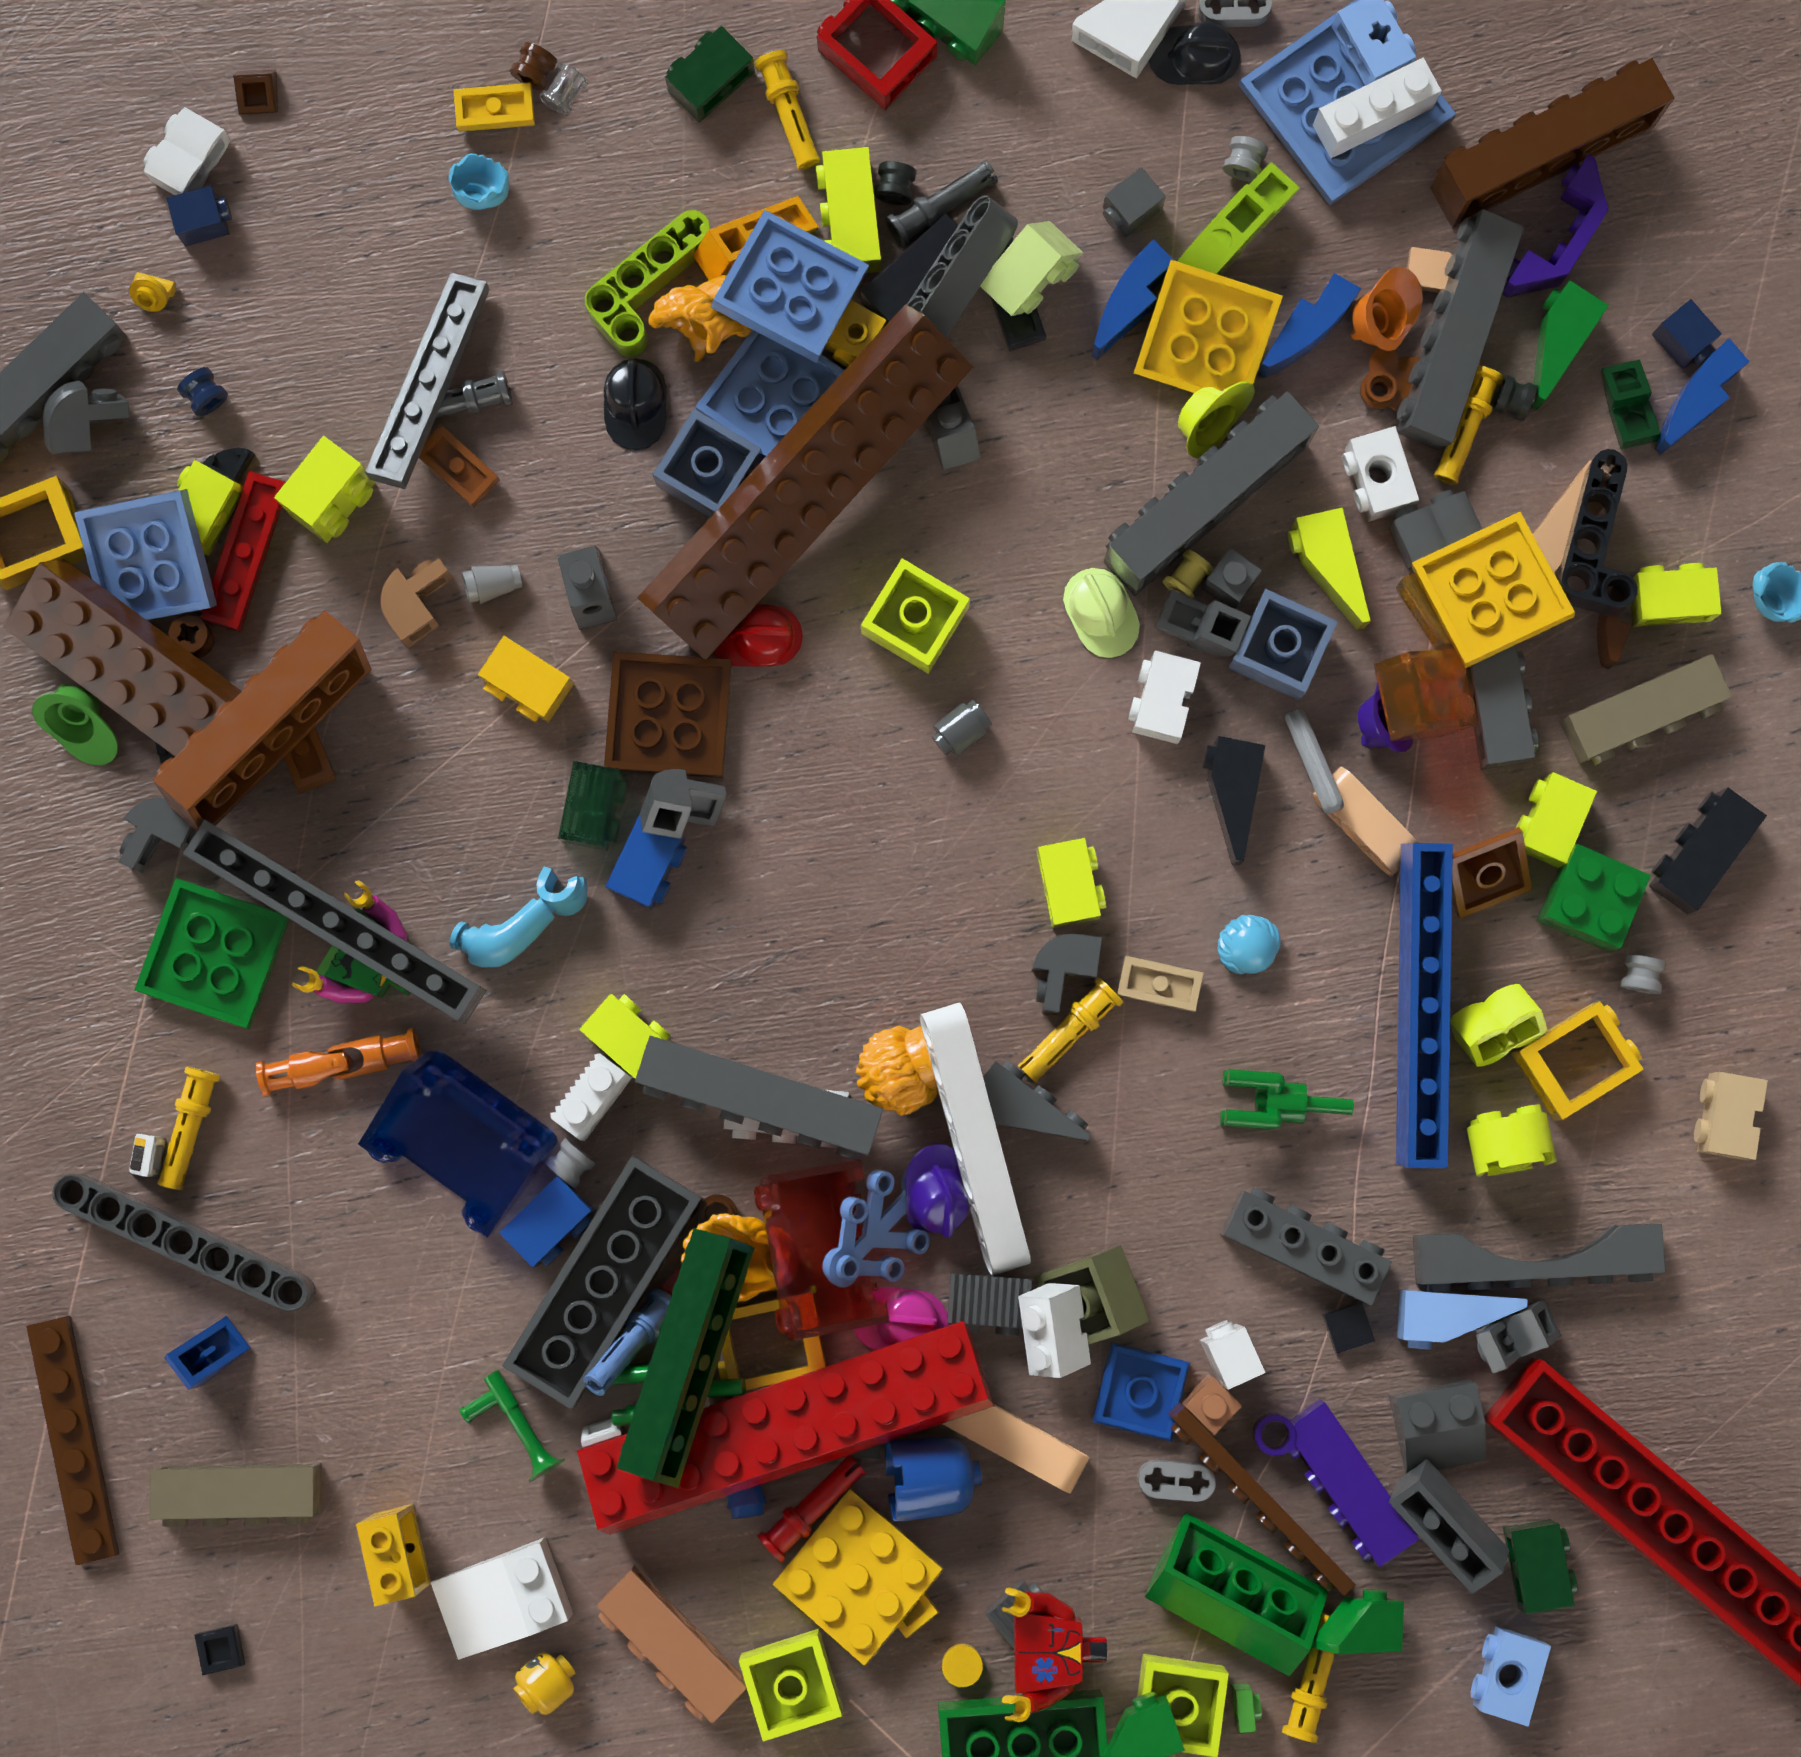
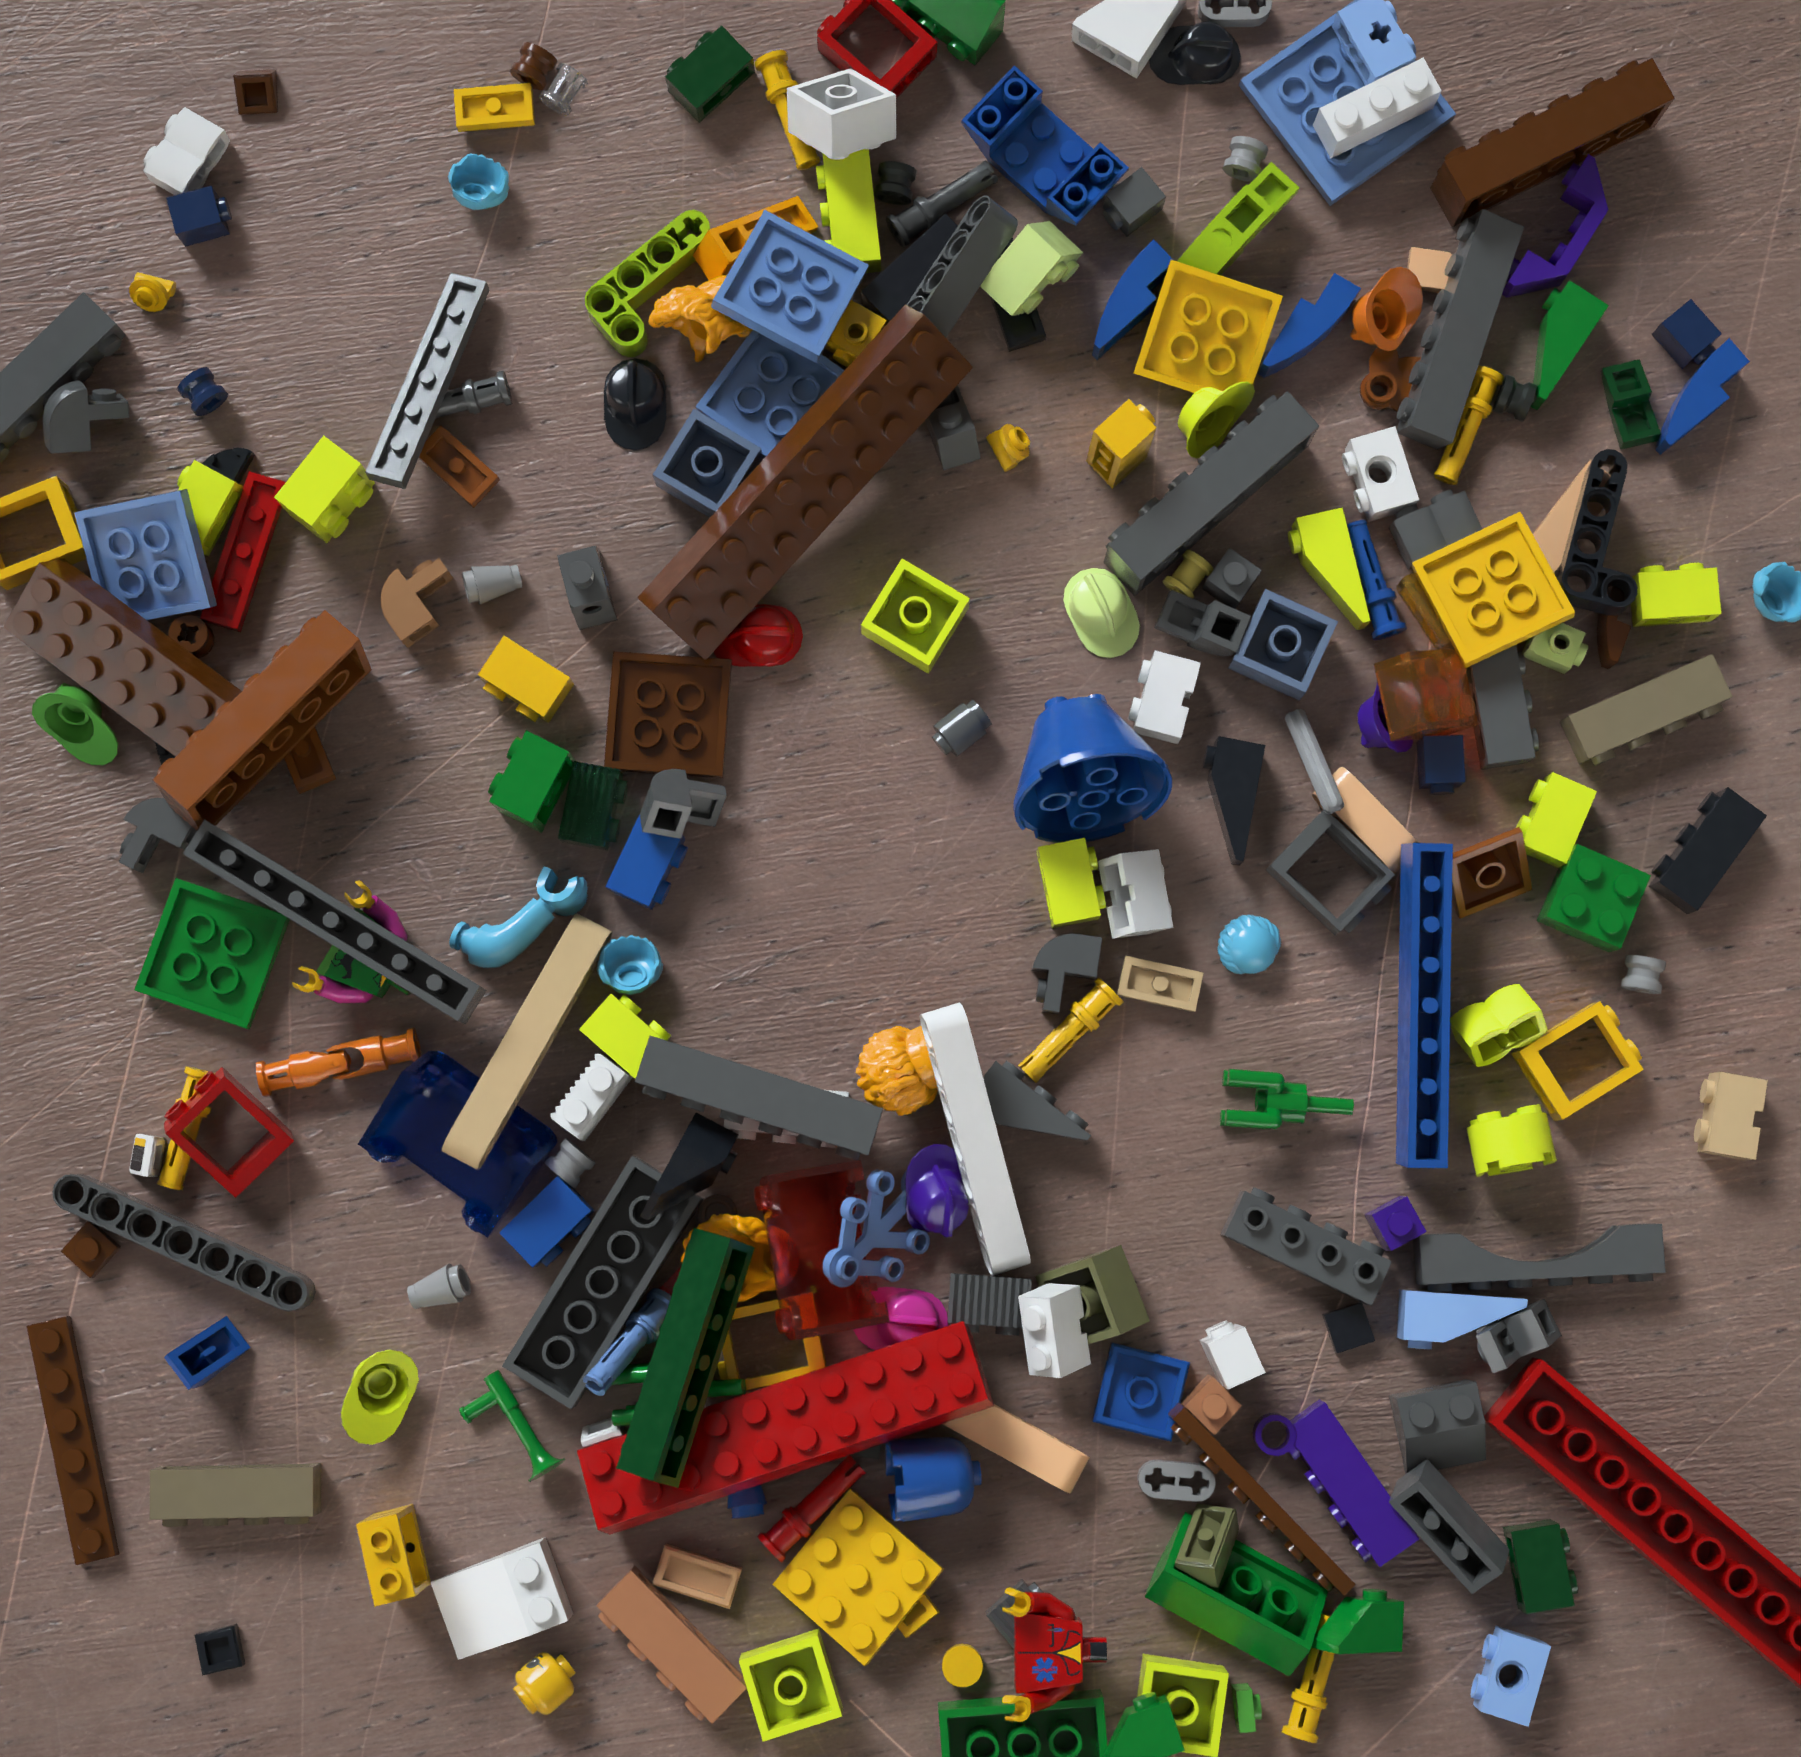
none -> reddish brown plate [61,1221,121,1278]
none -> red window [164,1067,294,1198]
none -> neon yellow piece [341,1350,419,1445]
none -> light grey cone [407,1264,471,1309]
none -> tan beam [442,913,612,1170]
none -> green brick [488,730,578,833]
none -> medium azure hair [597,935,663,995]
none -> black slope [640,1112,739,1220]
none -> light nougat tile [652,1544,743,1609]
none -> white brick [787,68,896,160]
none -> blue slope [961,65,1129,226]
none -> yellow plate [986,424,1030,472]
none -> blue cone [1013,694,1172,843]
none -> yellow brick [1086,399,1156,489]
none -> white brick [1098,849,1173,939]
none -> olive slope [1175,1503,1239,1588]
none -> dark grey window [1266,811,1395,935]
none -> blue pin [1347,520,1407,640]
none -> dark purple brick [1364,1196,1427,1251]
none -> dark blue brick [1416,735,1466,795]
none -> yellowish green brick [1522,623,1588,674]

